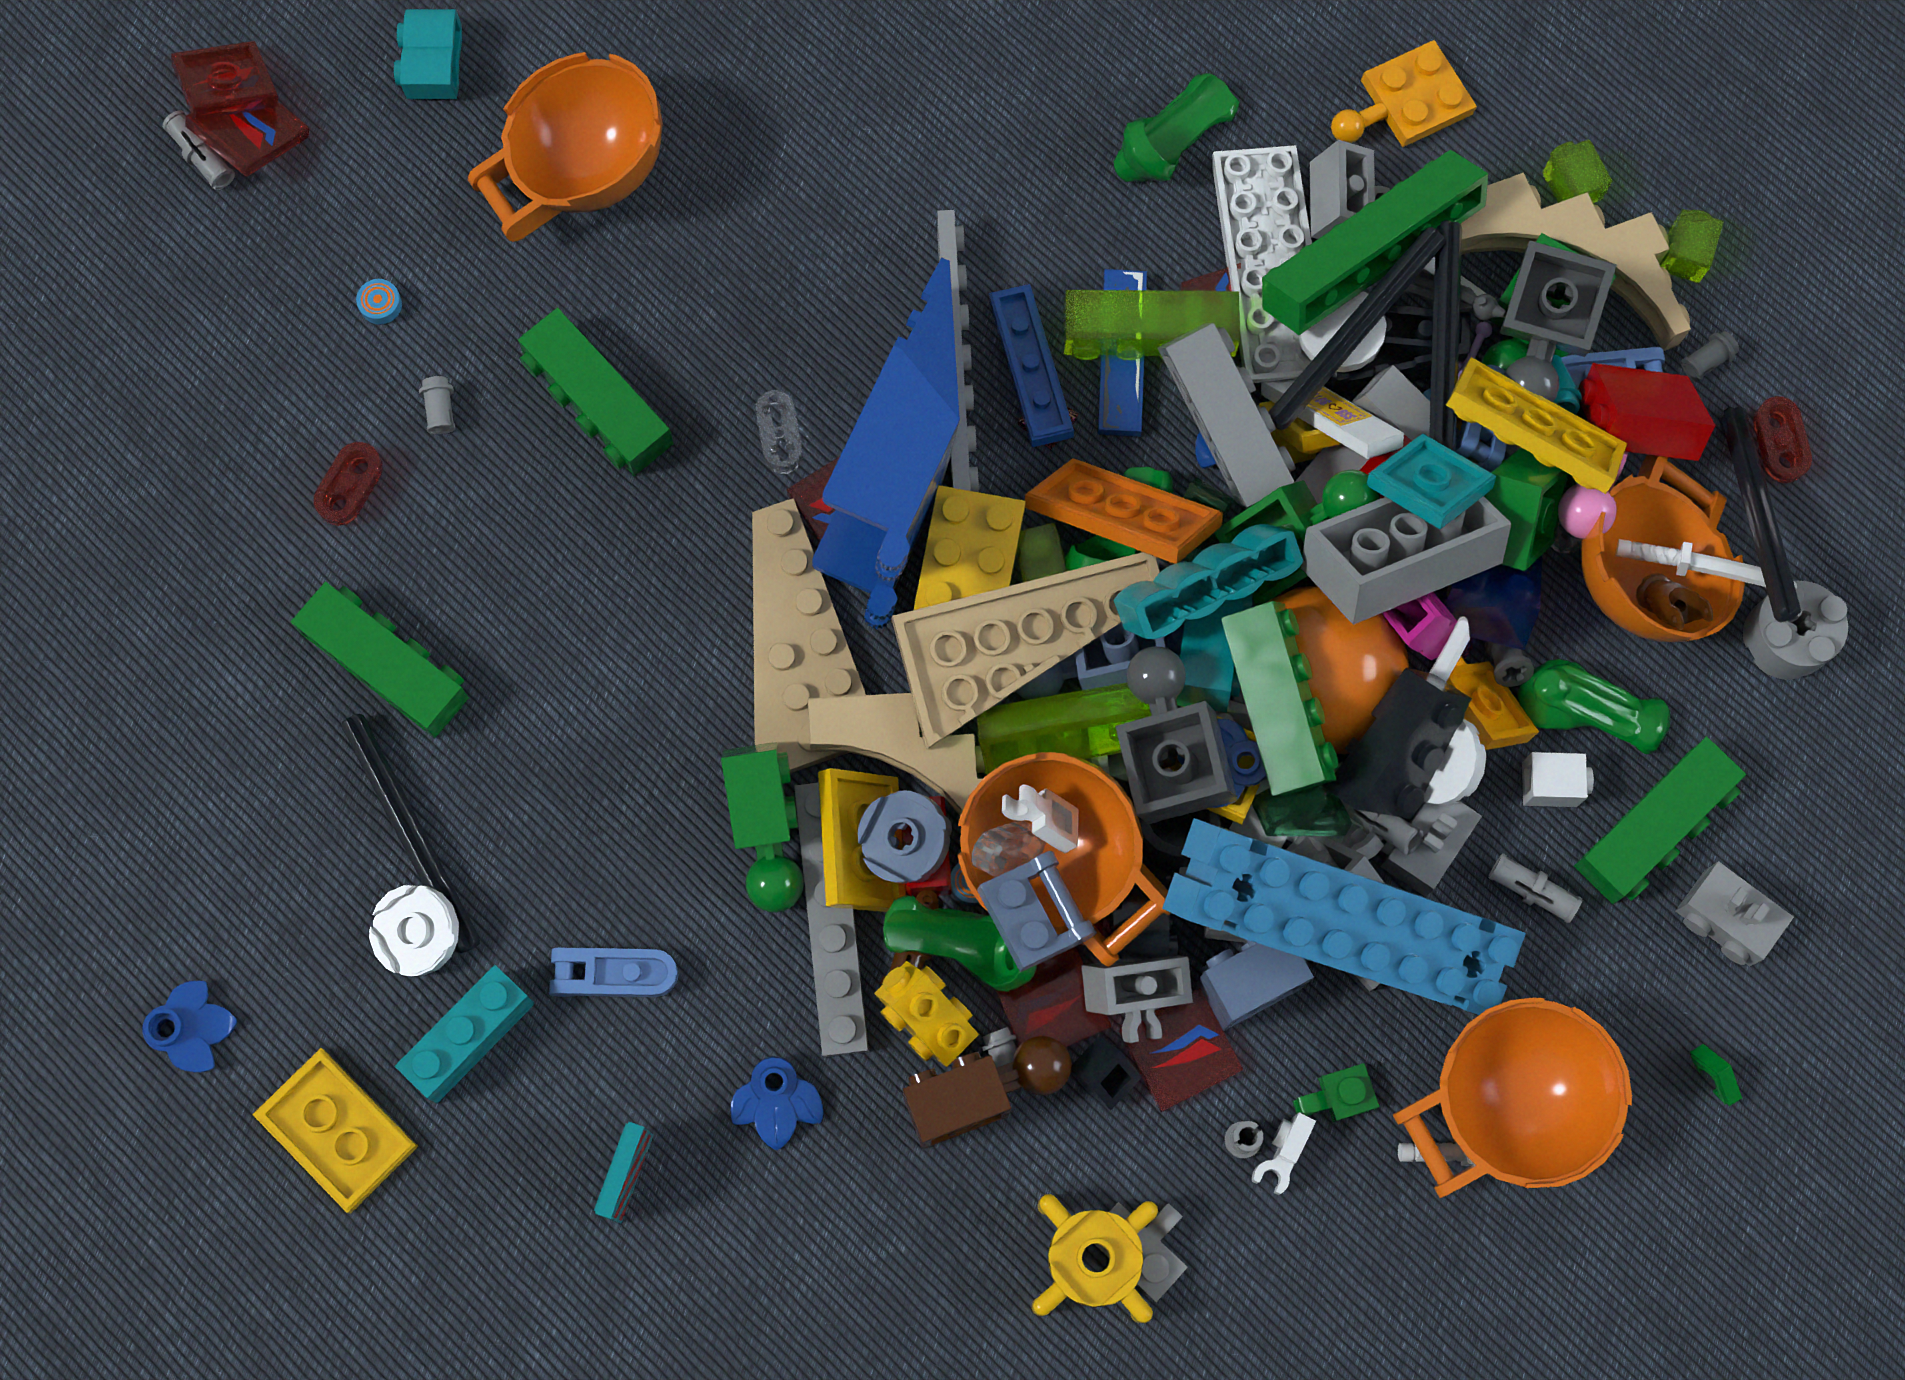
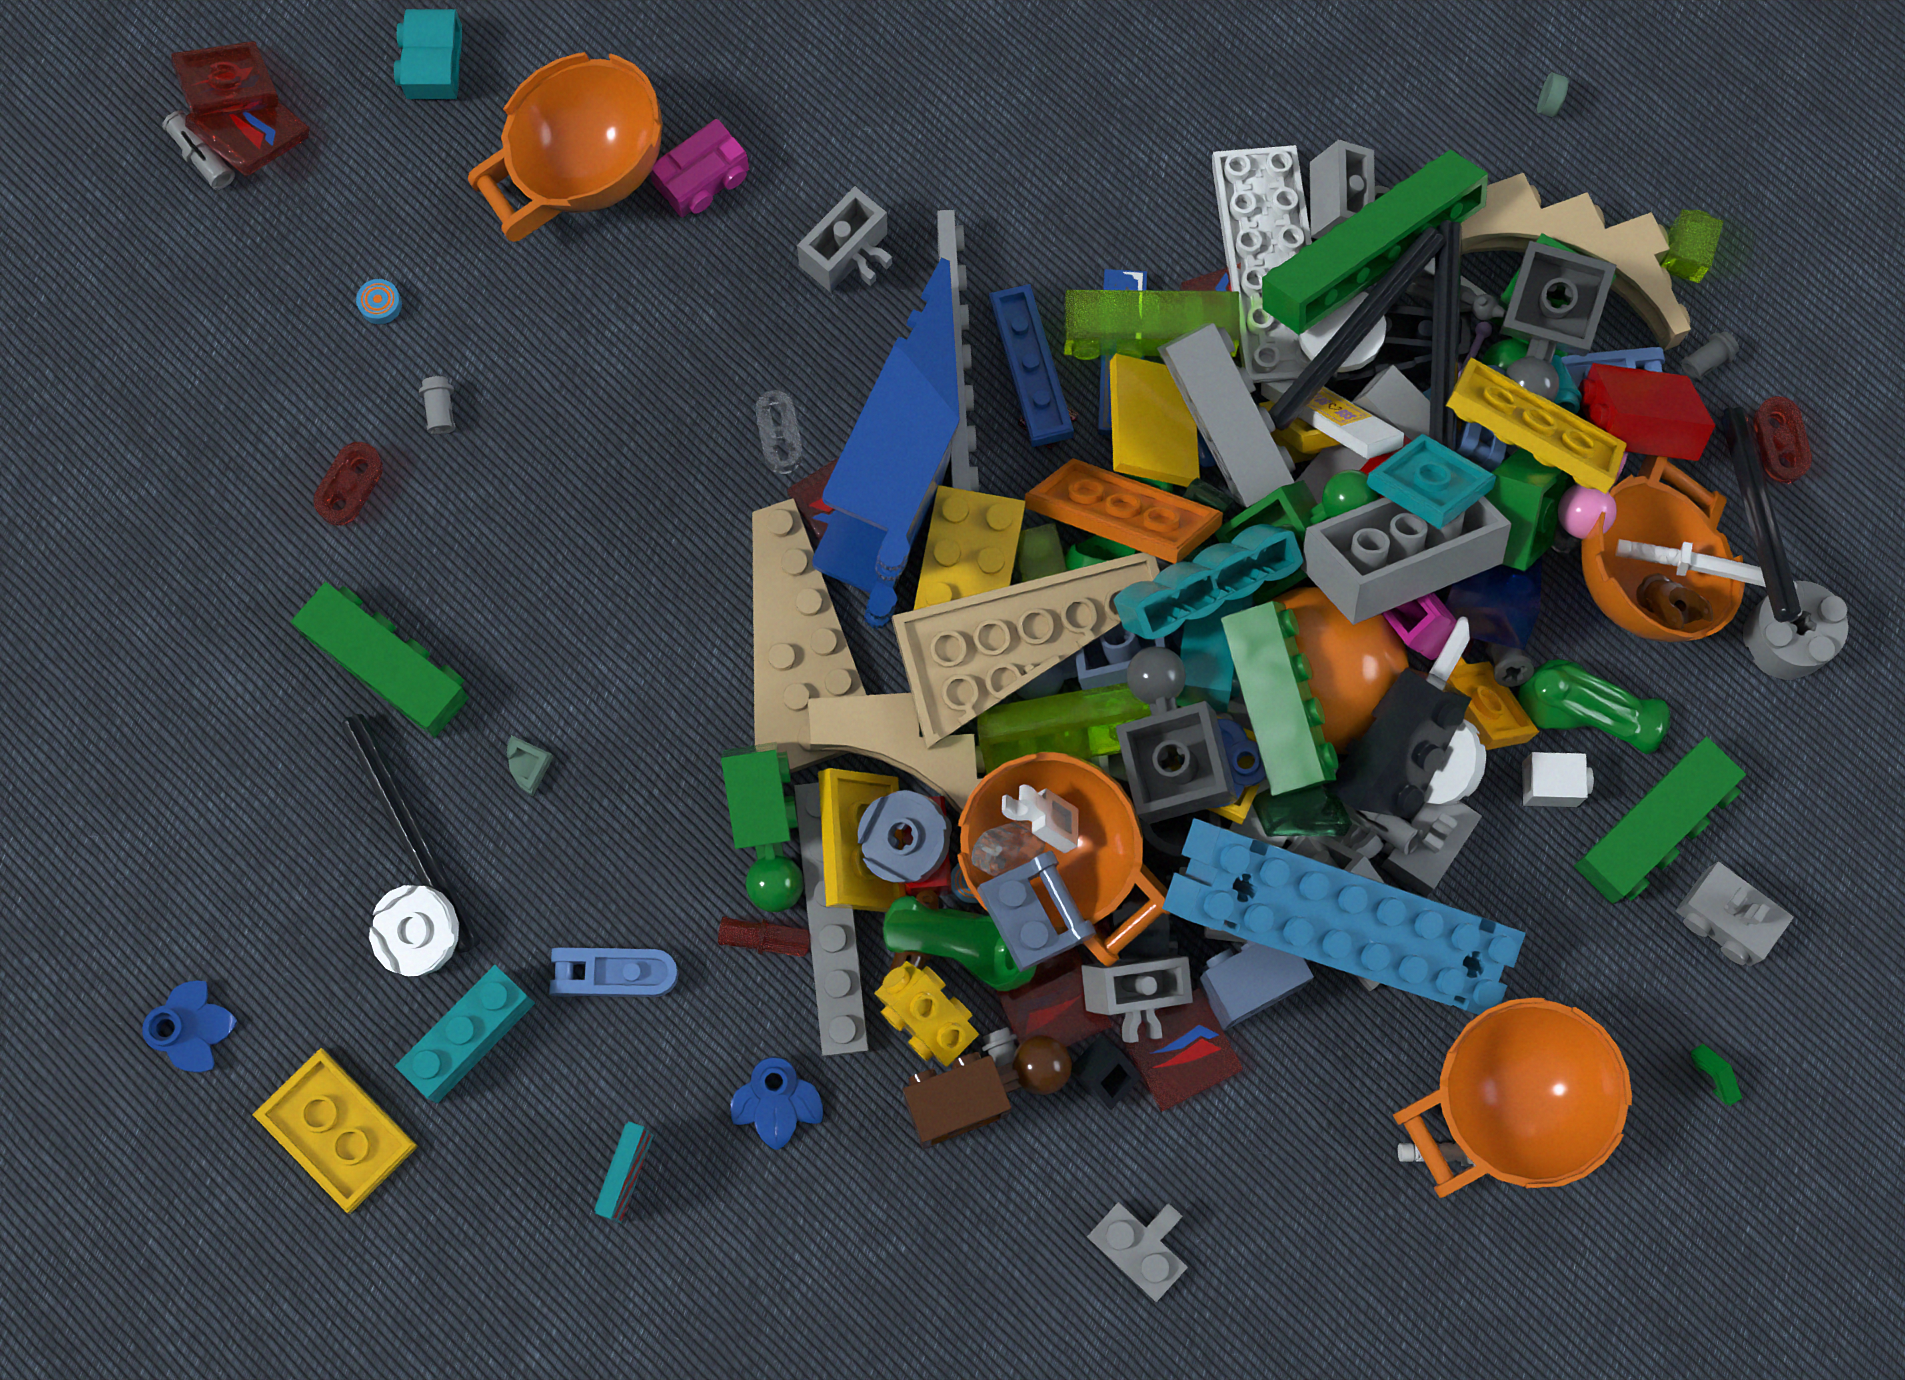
green brick [517,307,674,476] -> none
yellow plate [1031,1194,1158,1323] -> none
green hair [1113,73,1240,182] -> none
light grey pin [1225,1121,1263,1159] -> none
white plate [1252,1112,1316,1195] -> none
green plate [1292,1063,1380,1122] -> none
light orange plate [1331,40,1477,147] -> none
light grey pin [1488,853,1583,923] -> none
clear neon green brick [1542,139,1613,203] -> none
none -> sand green tile [507,735,553,796]
none -> dark pink brick [650,119,749,218]
none -> clear red axle [718,916,810,957]
none -> light grey brick [797,186,892,292]
none -> yellow tile [1109,353,1200,488]
none -> sand green tile [1537,72,1569,117]

